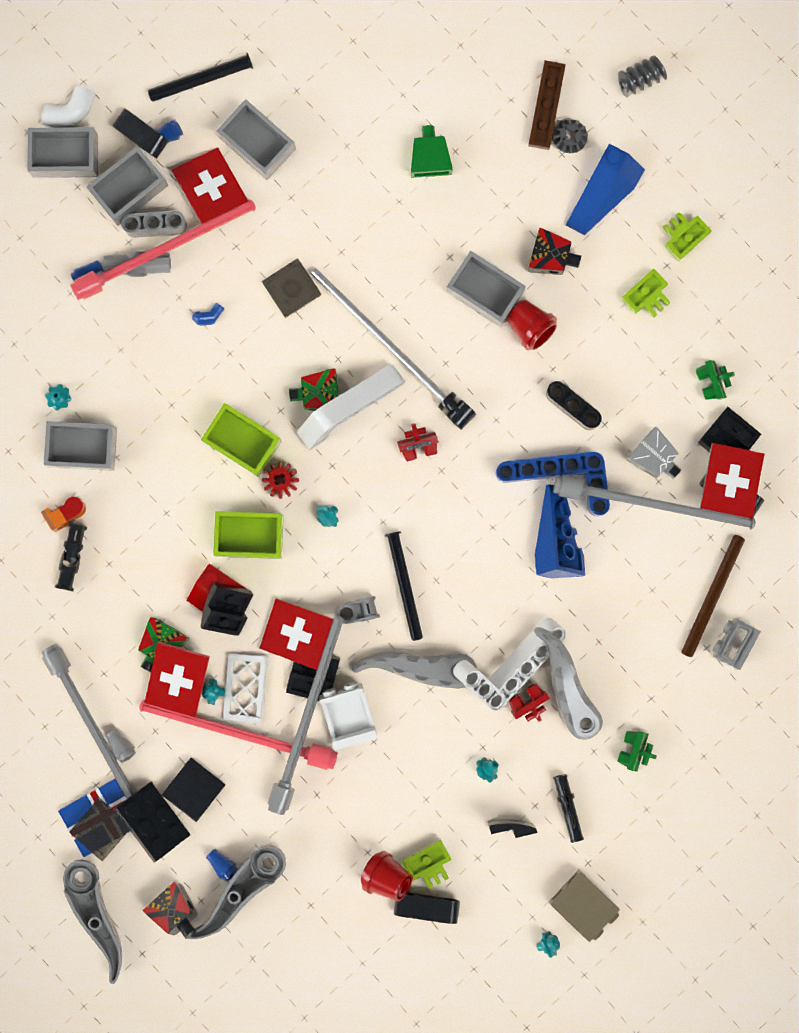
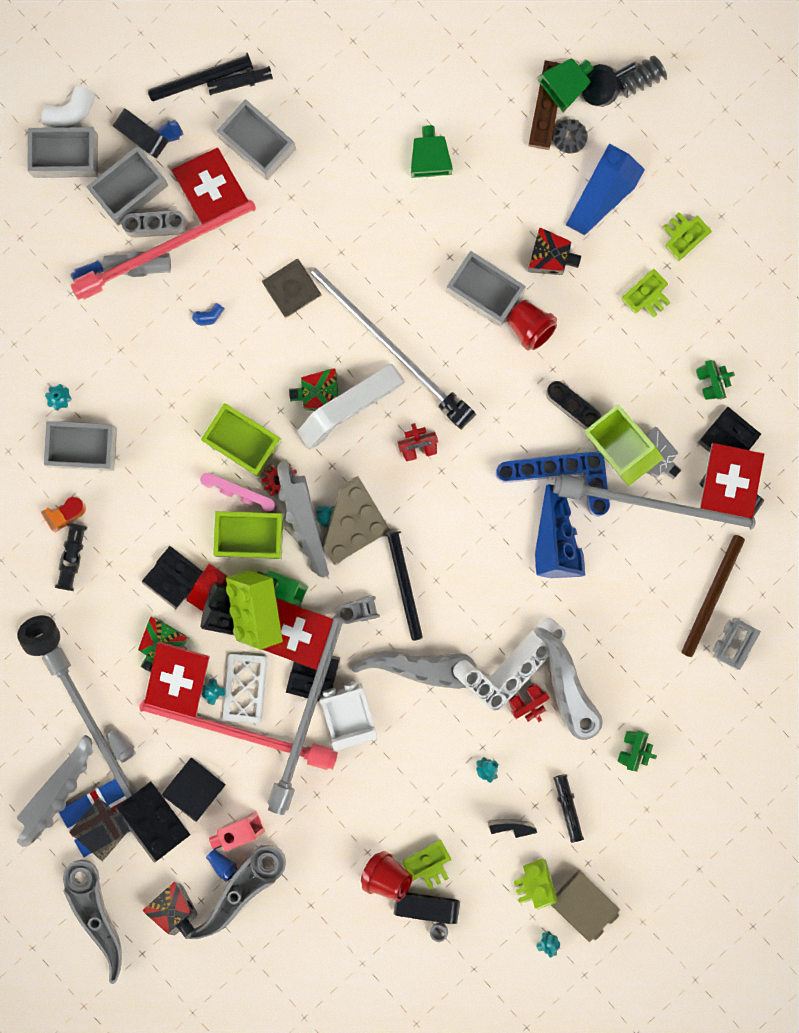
none -> light grey animal [16,735,93,847]
none -> black tyre [17,615,61,656]
none -> black slope [141,546,203,610]
none -> bright pink plate [200,473,276,513]
none -> black pin [207,65,273,96]
none -> coral torso [209,811,266,851]
none -> lime piece [226,570,283,650]
none -> green torso [256,570,309,607]
none -> light grey animal [277,460,329,577]
none -> dark tan plate [322,476,391,565]
none -> light grey hinge [430,923,448,943]
none -> lime hinge [514,858,558,910]
none -> green torso [538,58,593,113]
none -> black piece [582,61,639,107]
none -> lime piece [584,404,664,487]

